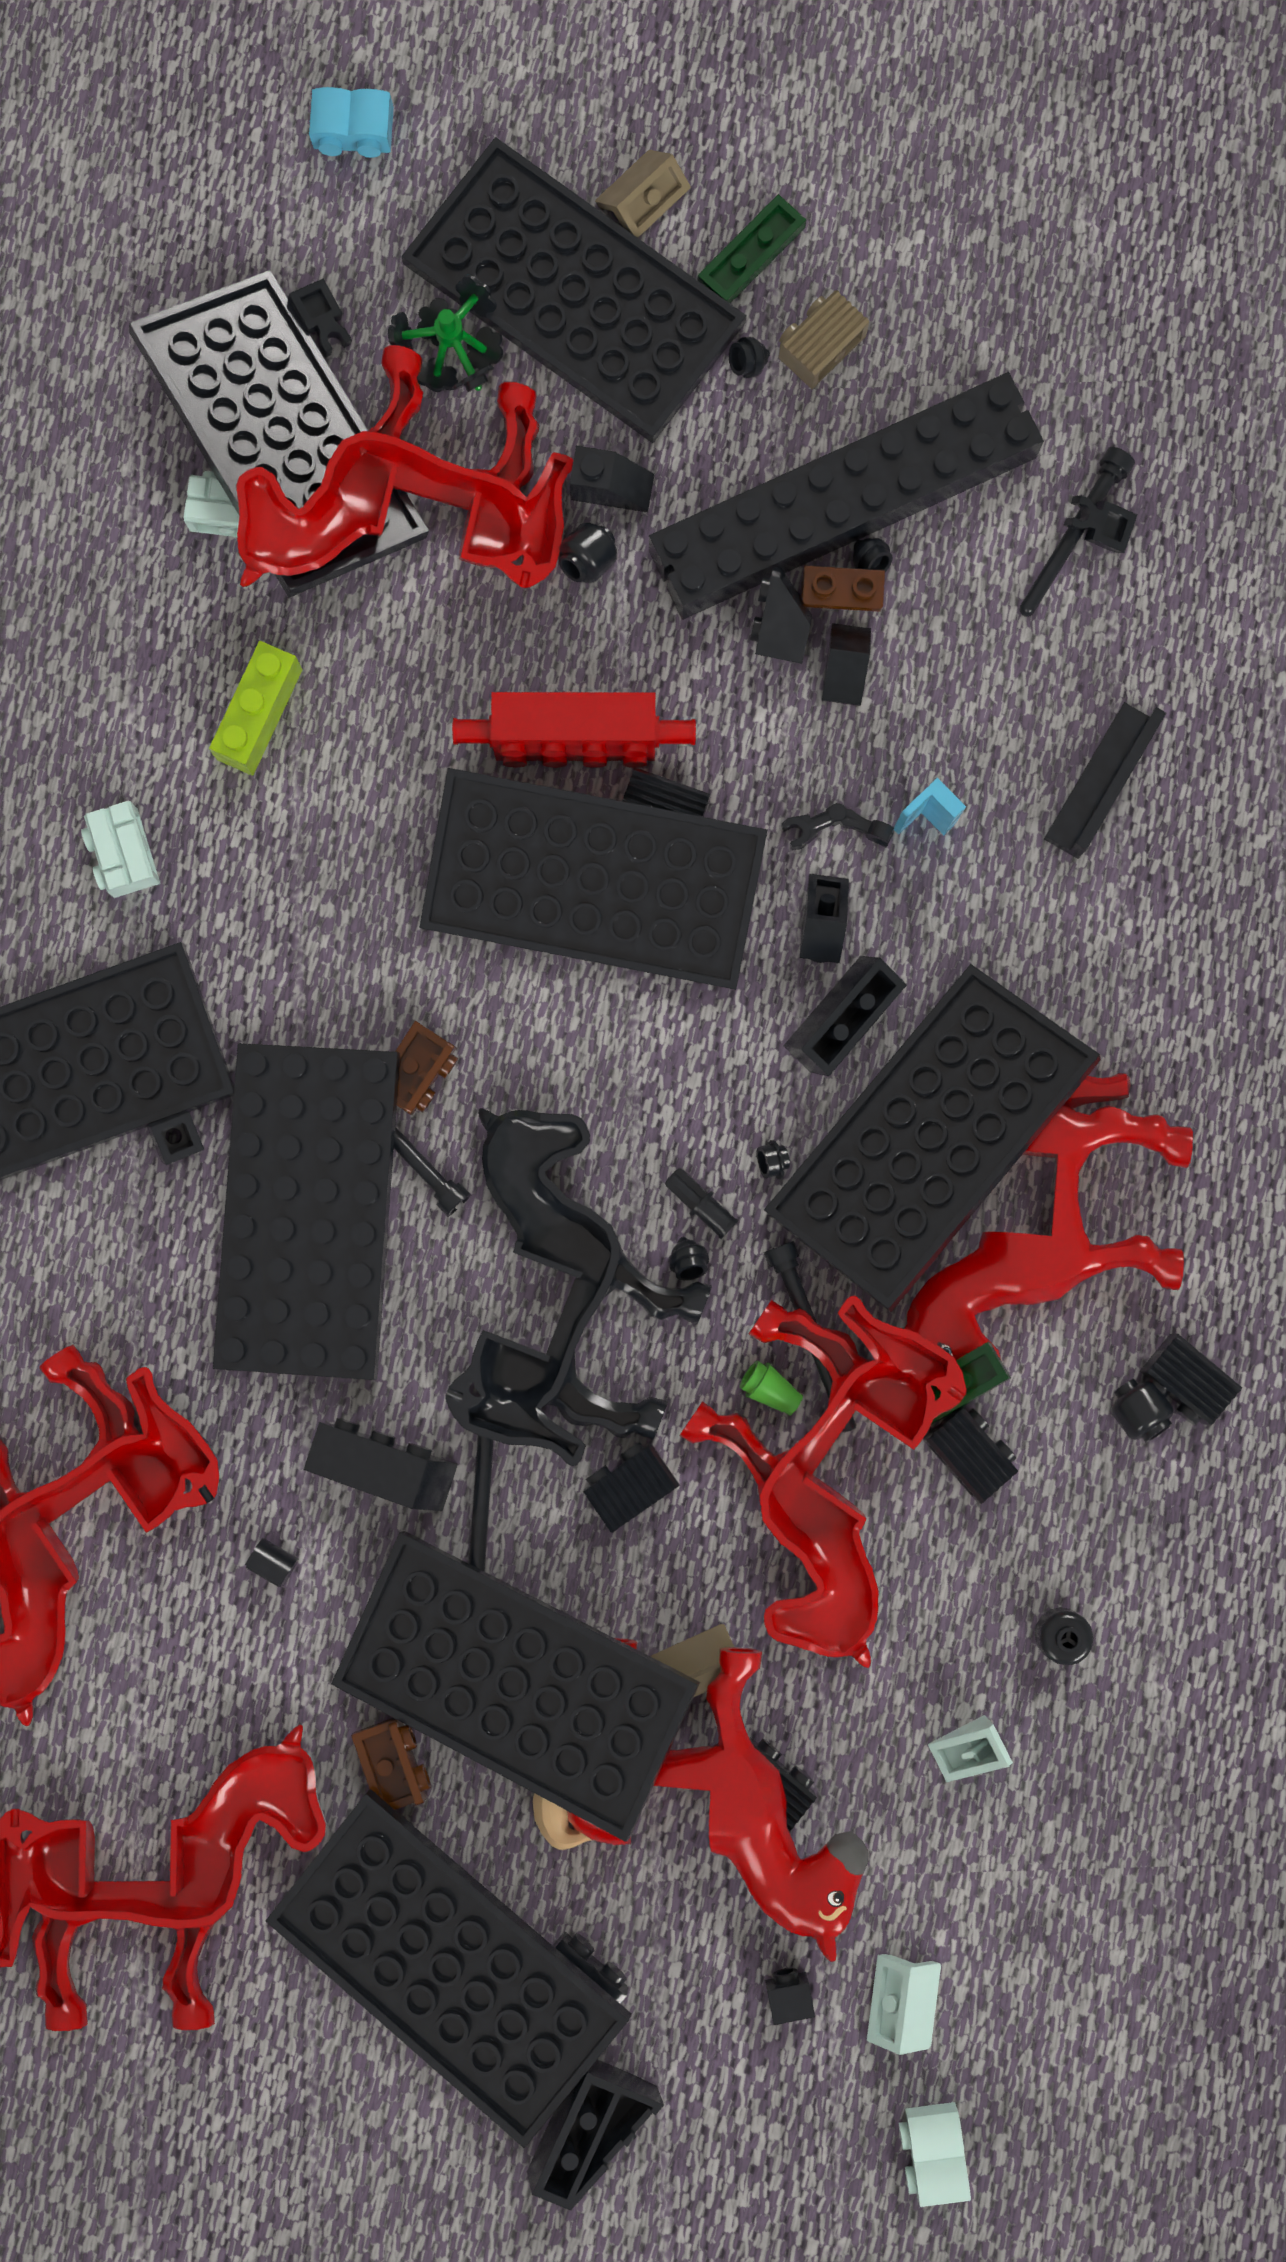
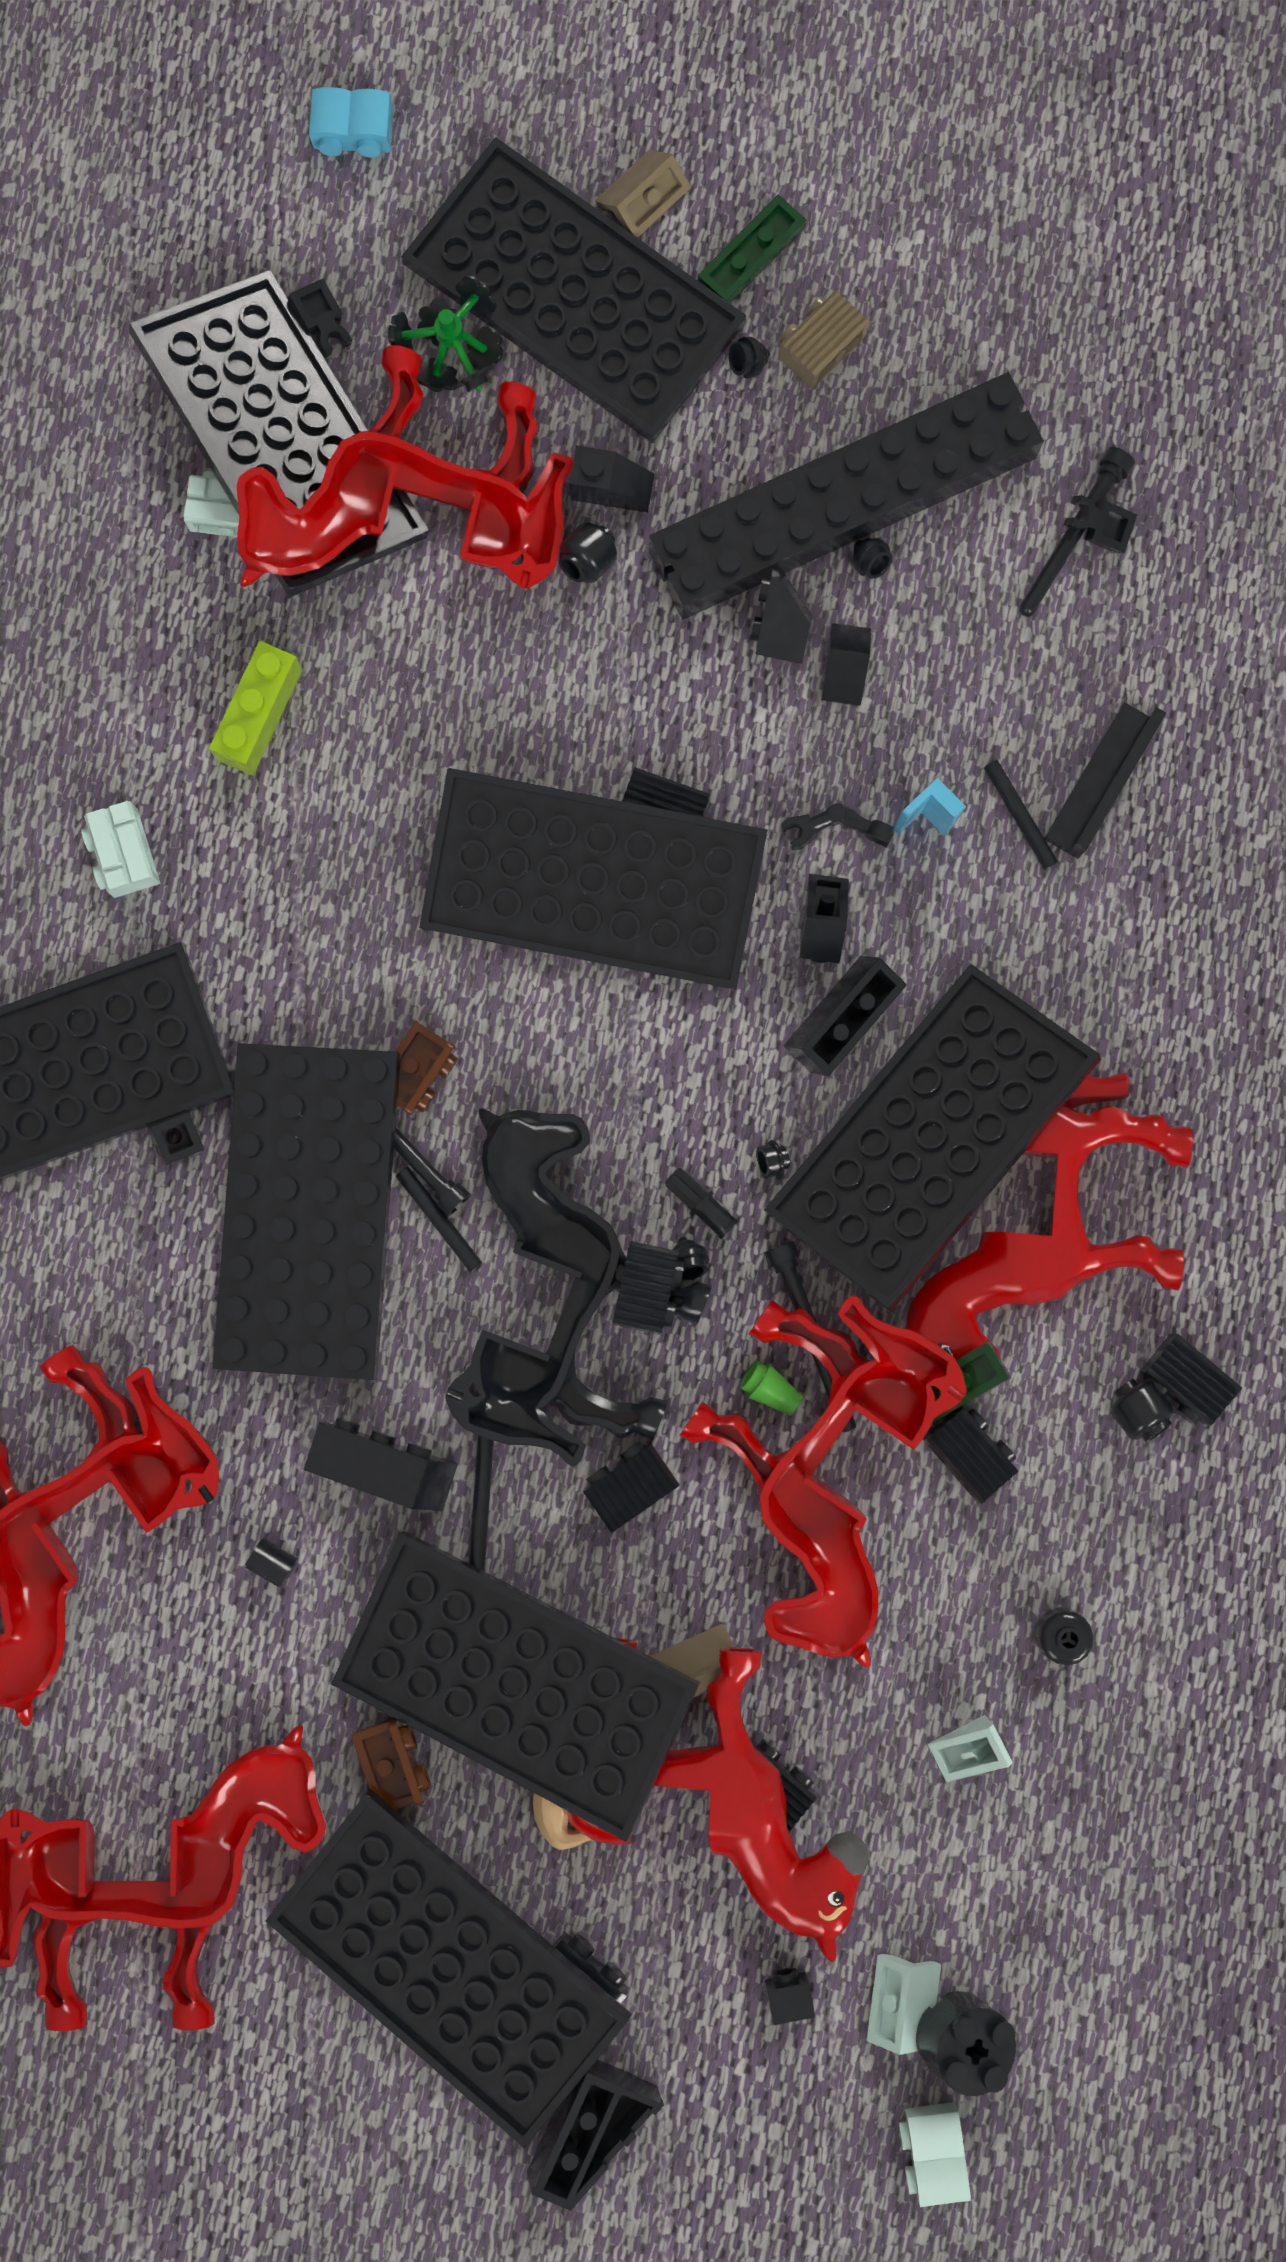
red brick [452,692,696,768] -> none
reddish brown bracket [801,566,885,612] -> none
none -> black bar [395,1167,483,1272]
none -> black brick [612,1241,685,1335]
none -> black brick [916,1991,1016,2096]
none -> black bar [984,760,1058,870]

